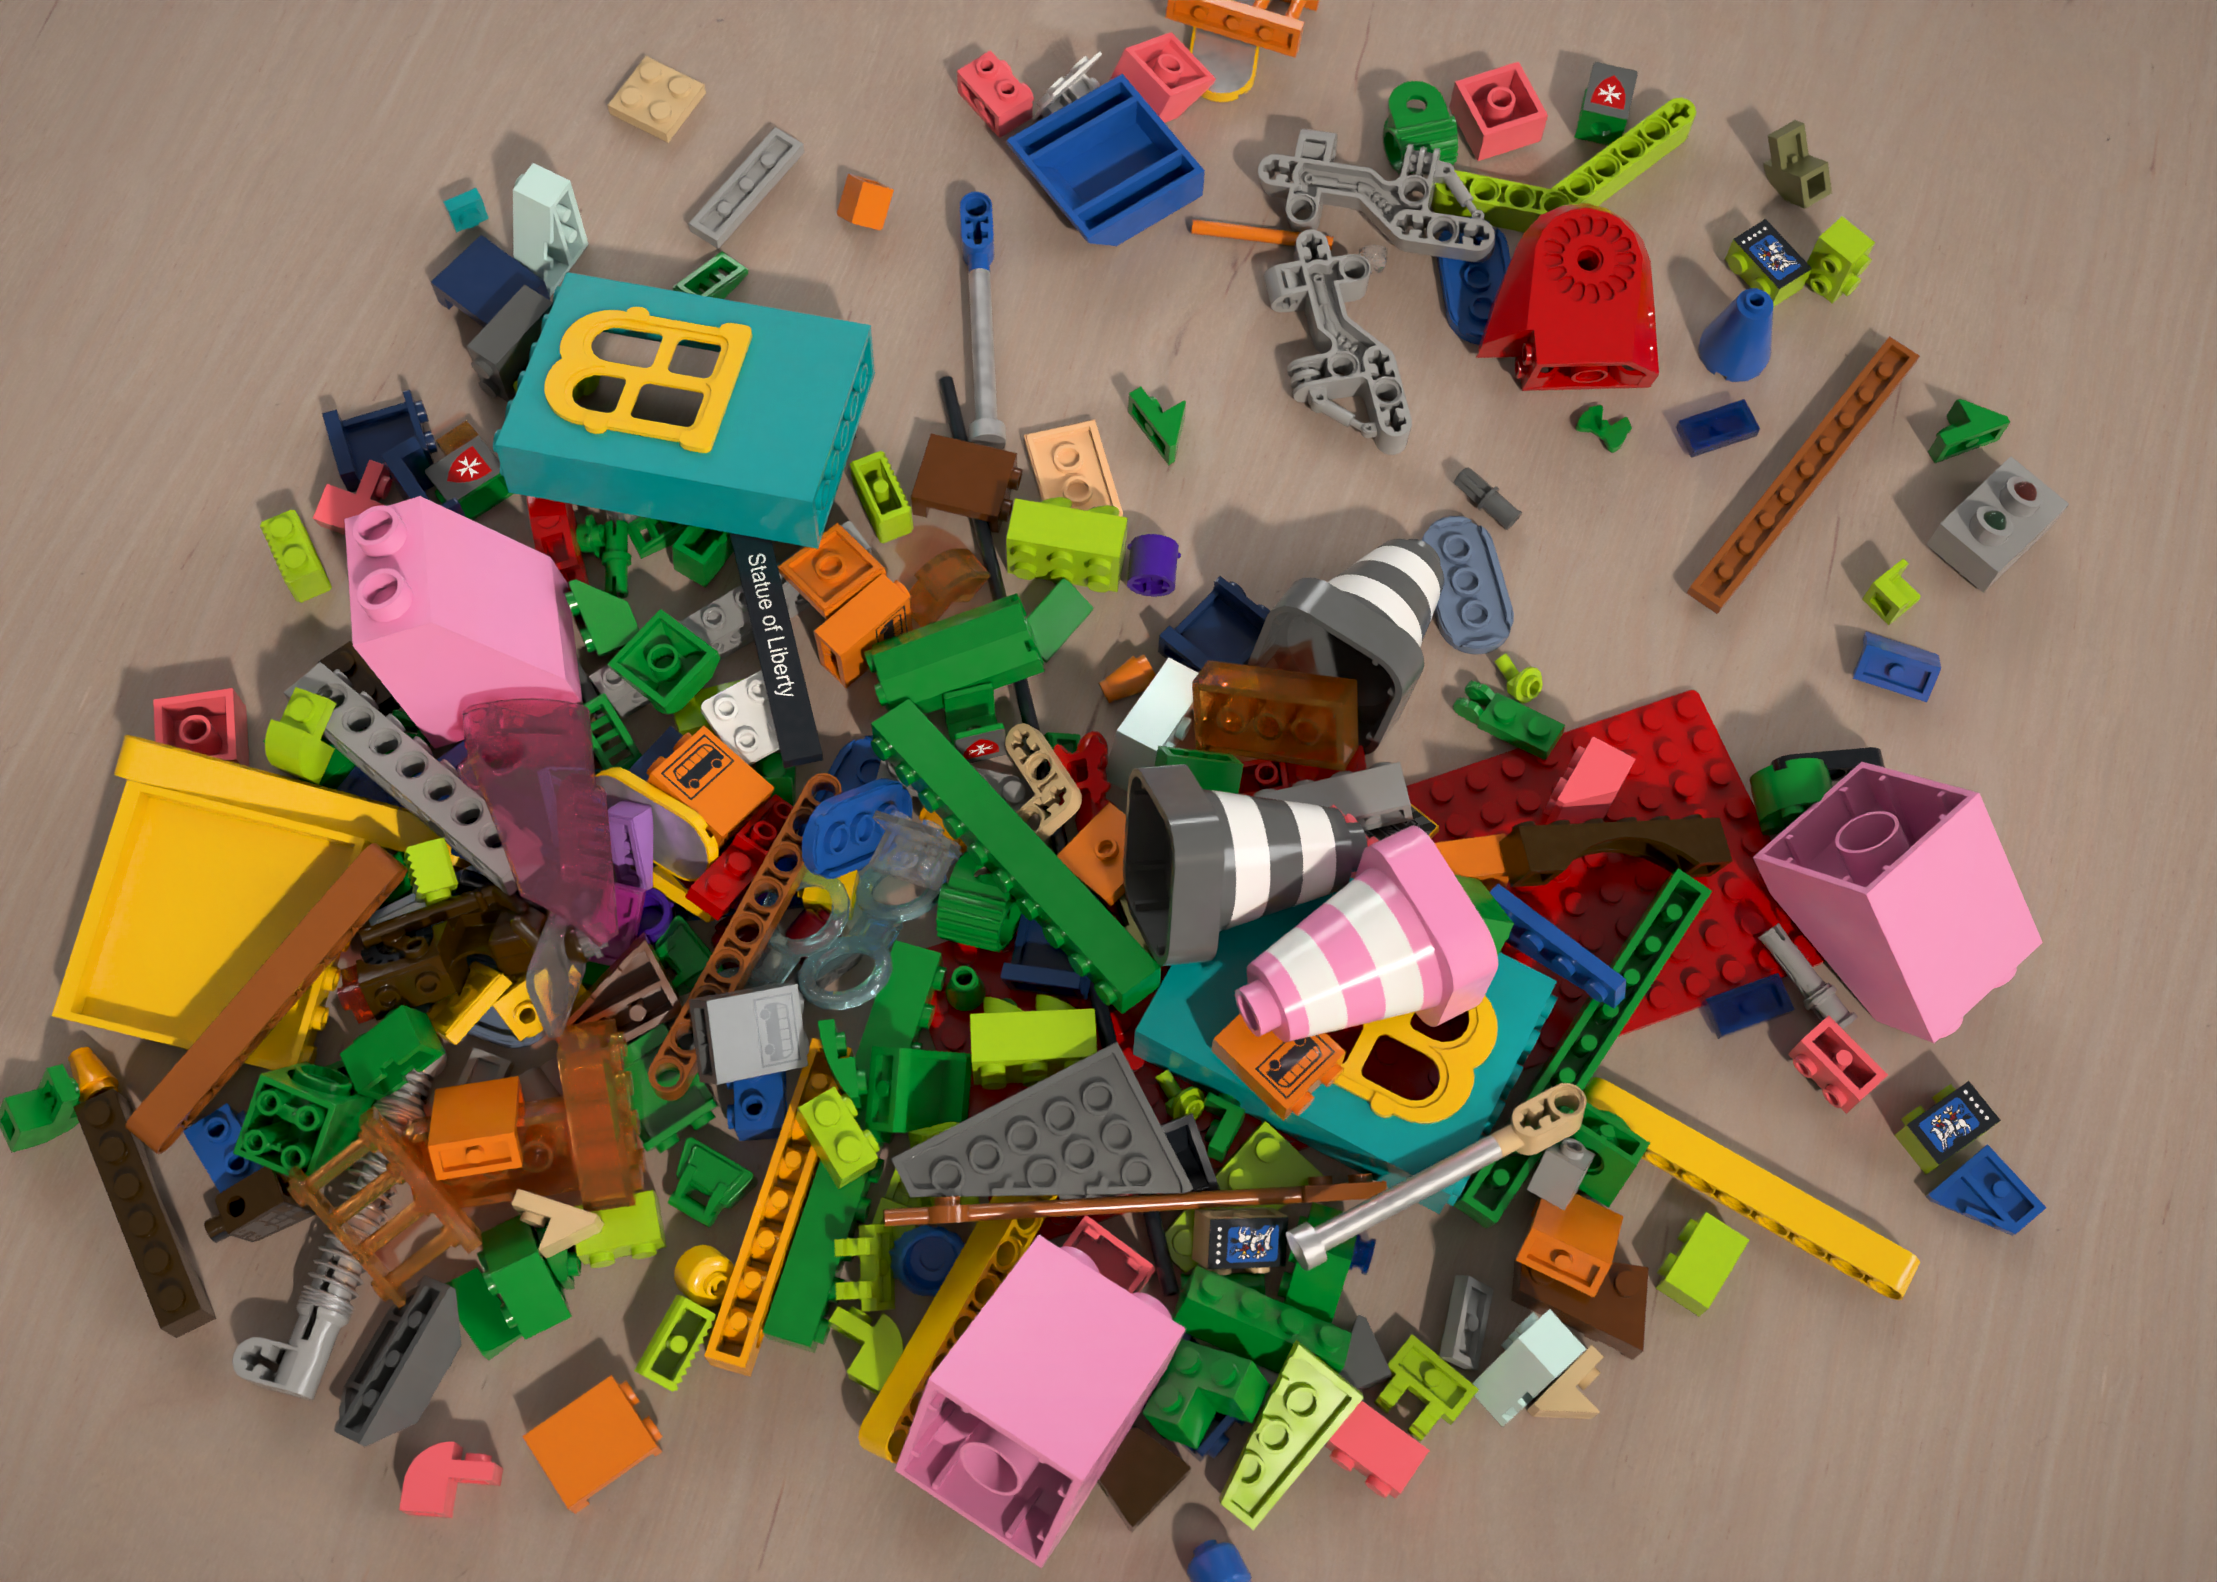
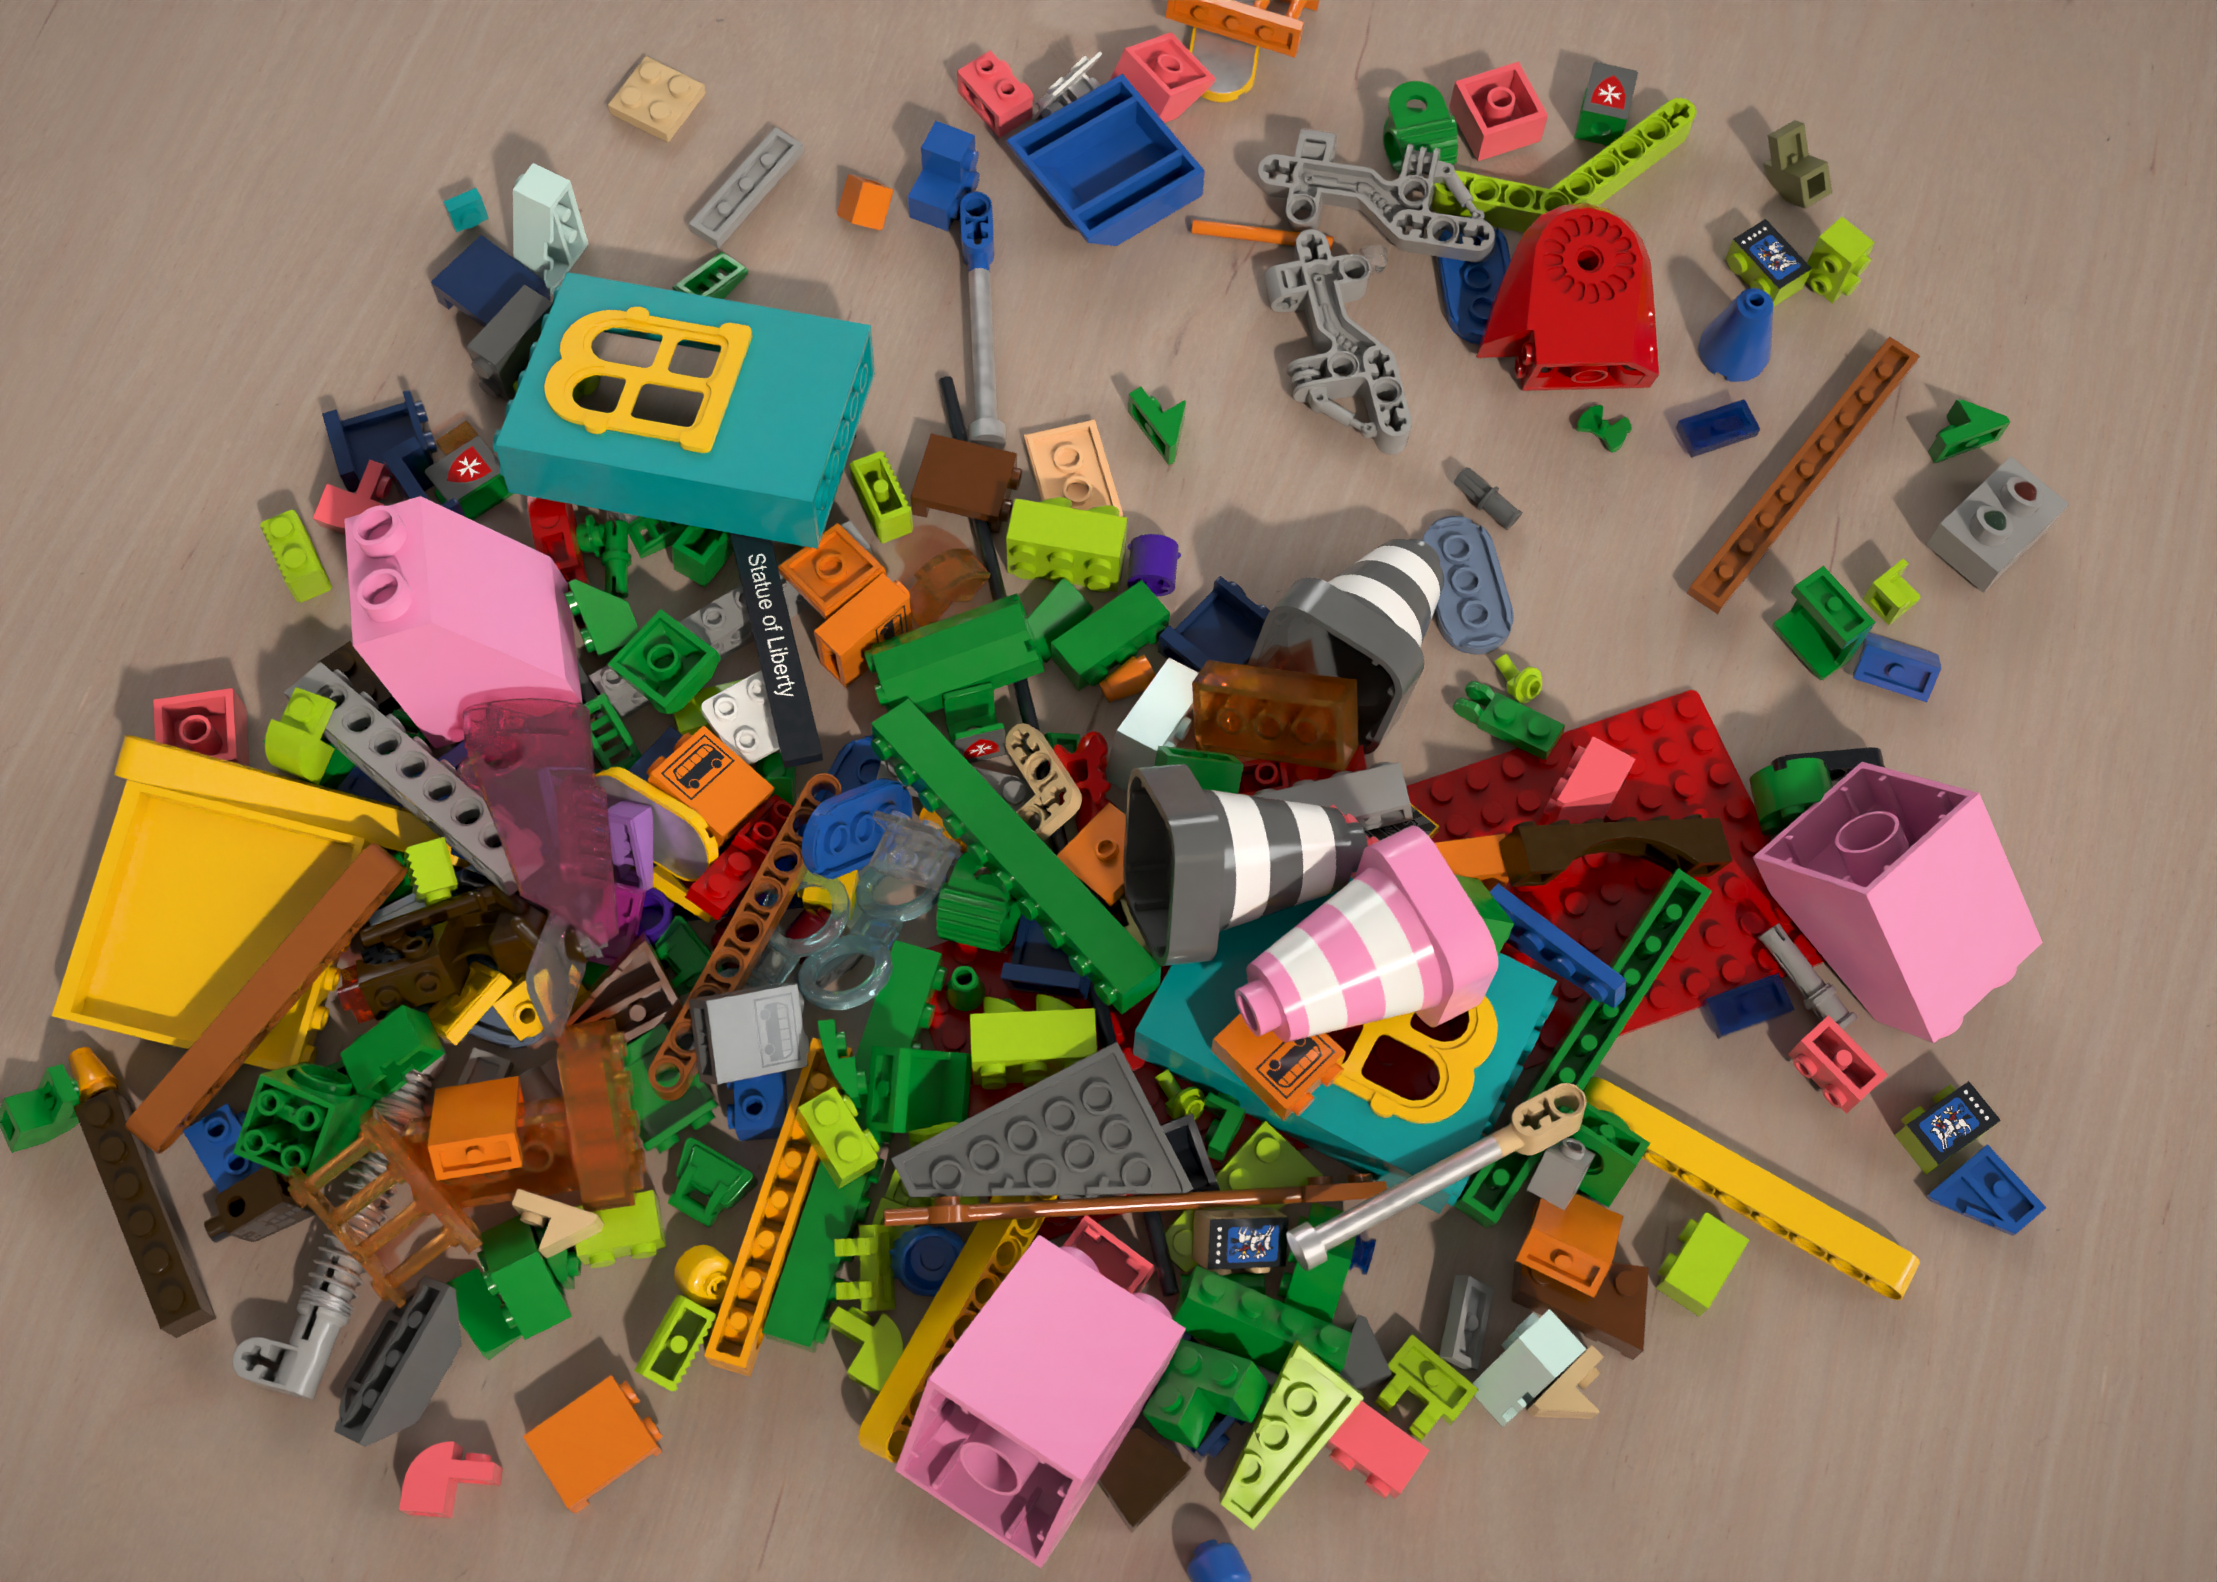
none -> blue brick [908,121,980,232]
none -> green brick [1051,580,1170,691]
none -> green panel [1773,566,1876,680]

